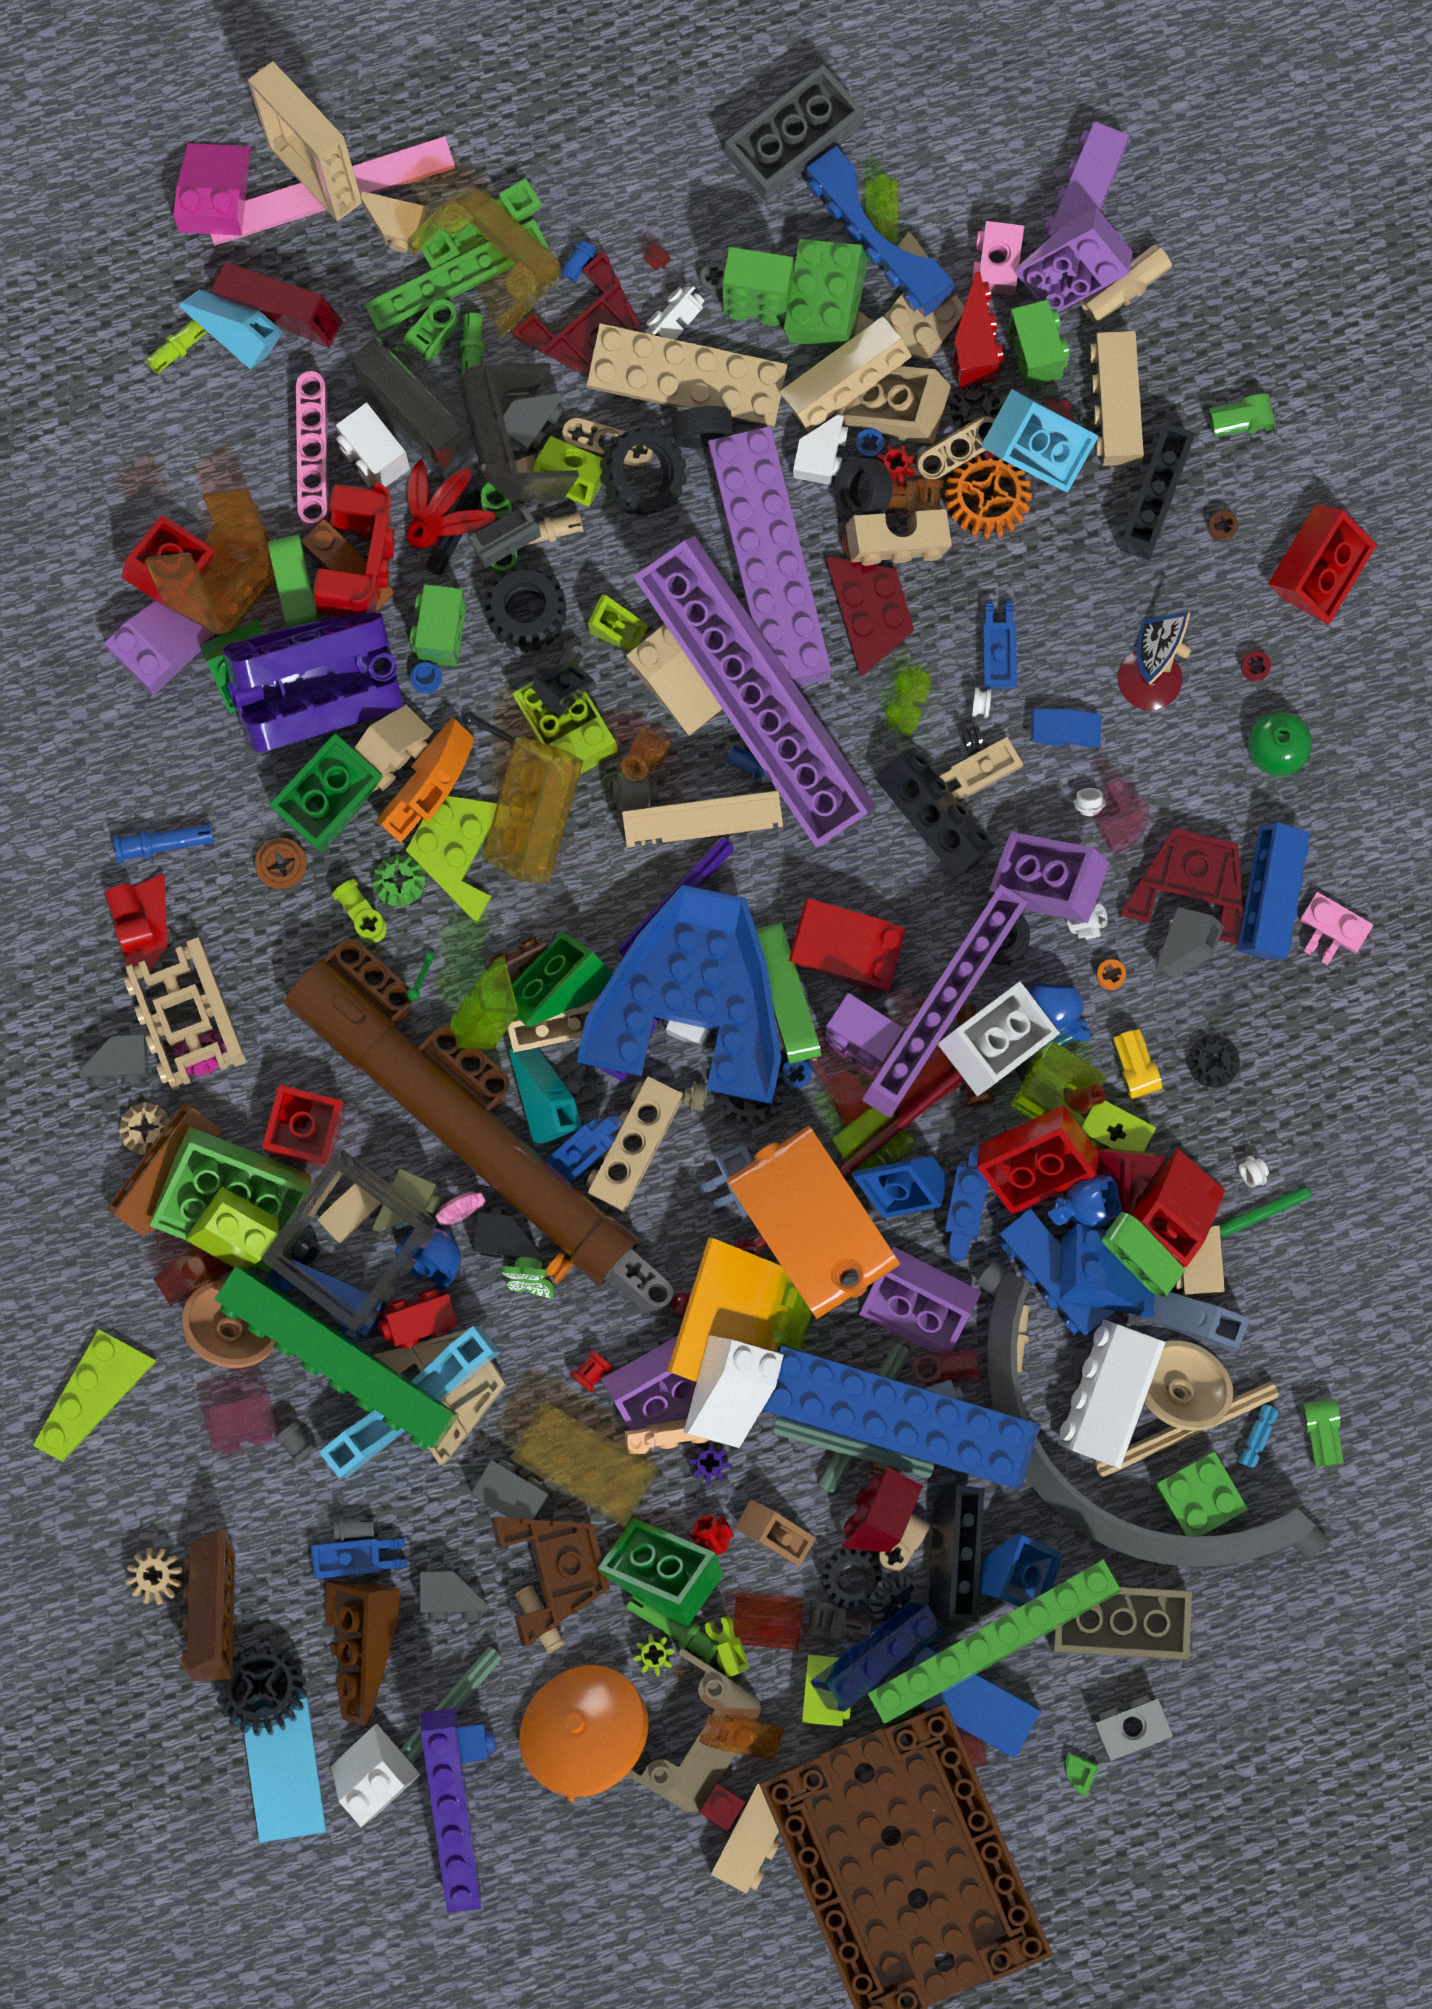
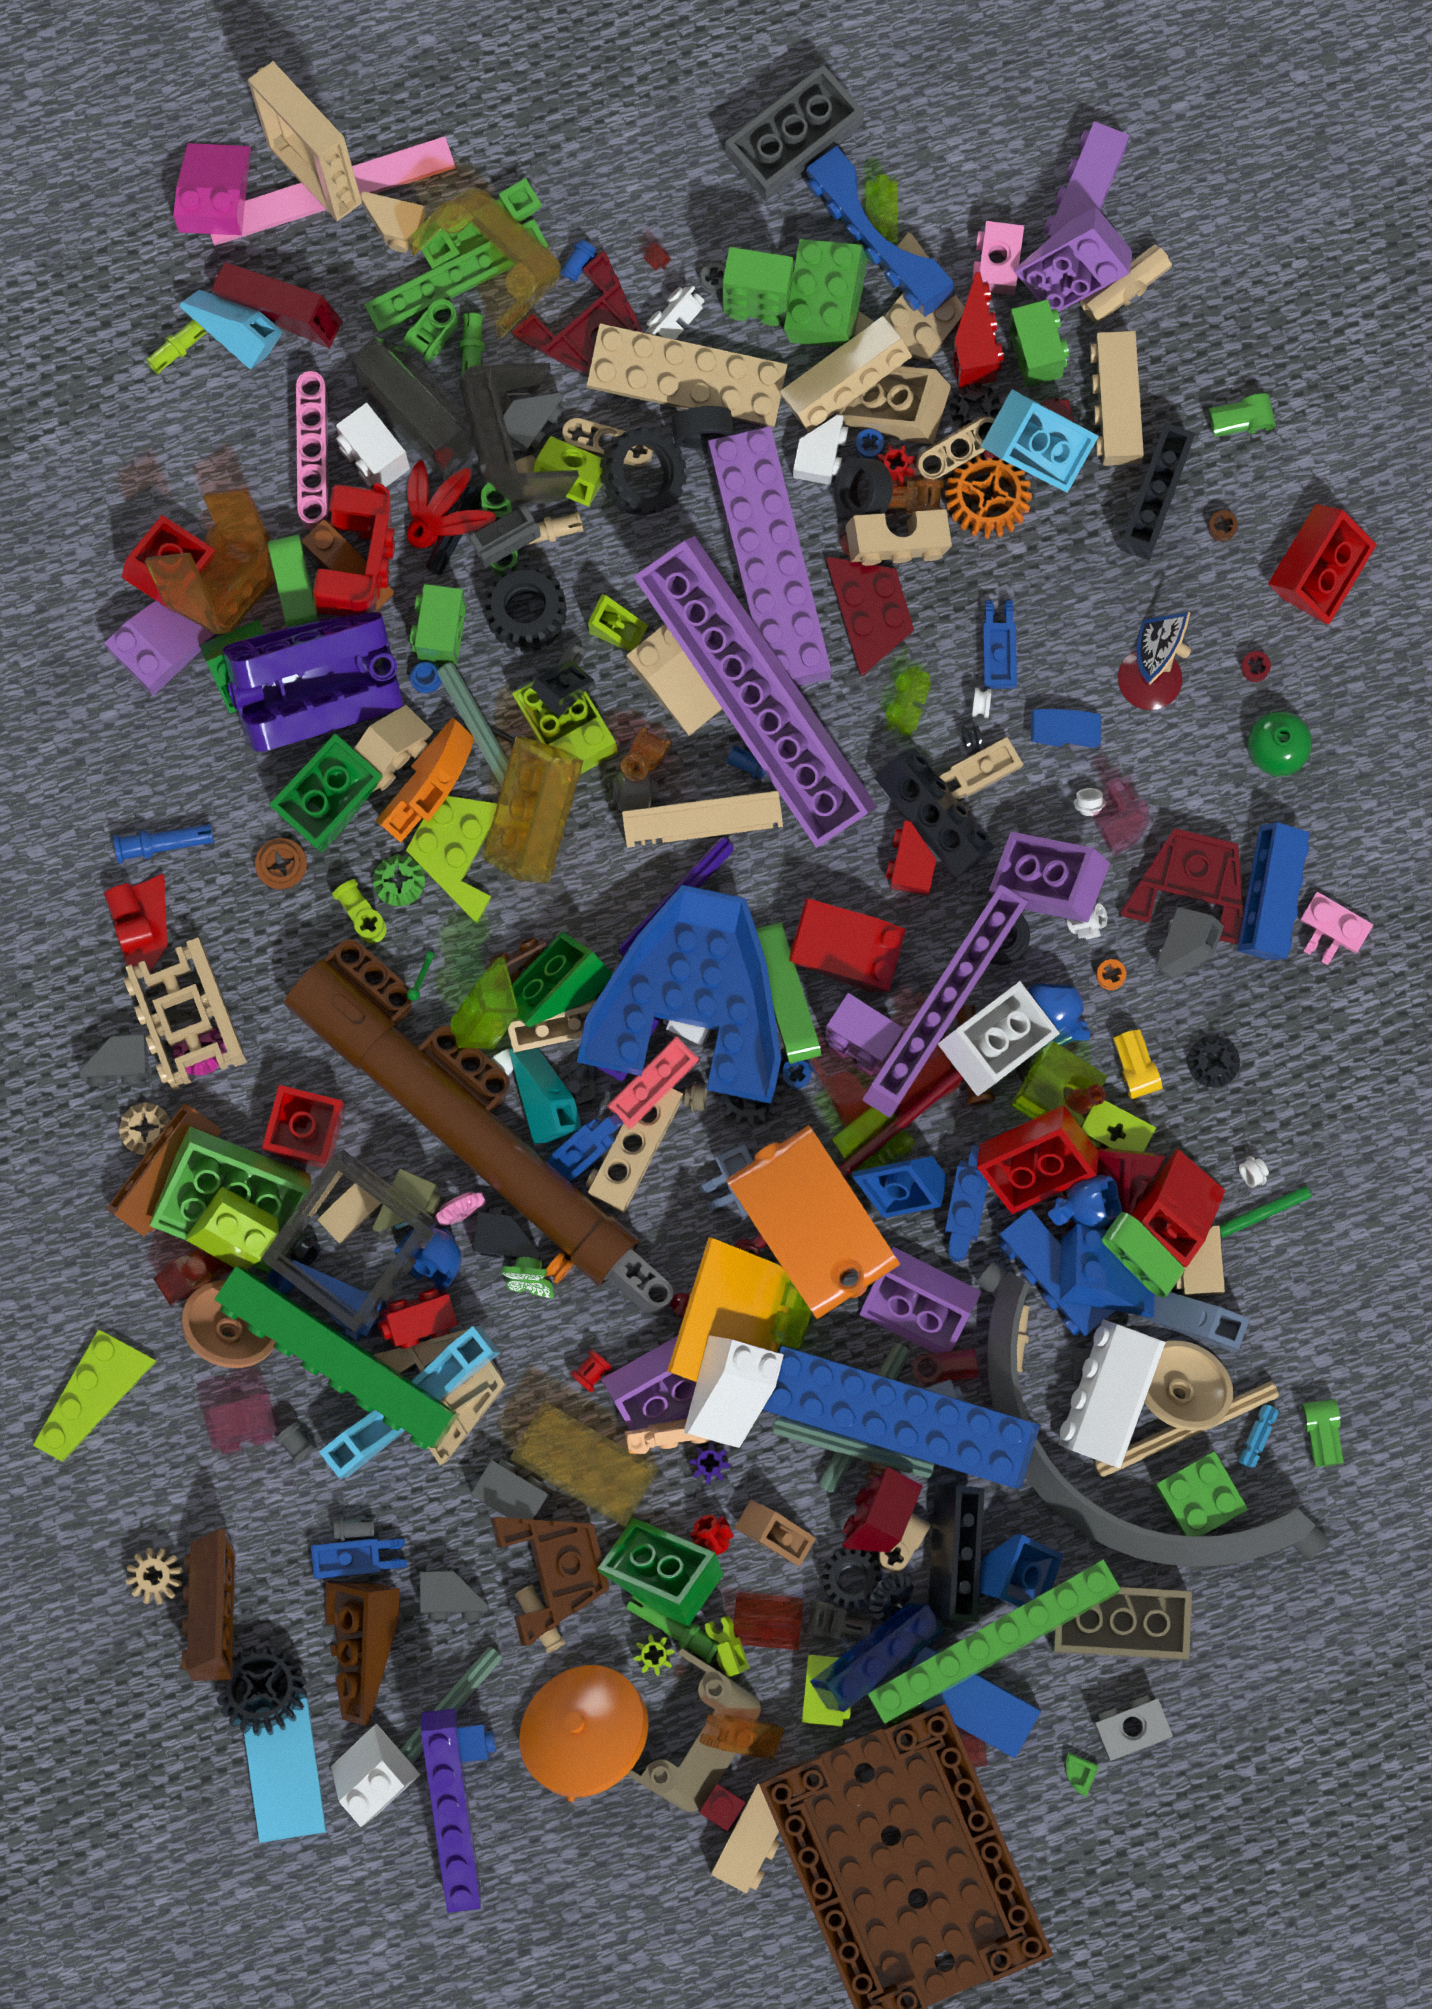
none -> sand green axle [437,662,529,807]
none -> white hinge [491,1049,514,1076]
none -> coral tile [607,1036,700,1130]
none -> red slope [886,820,936,896]

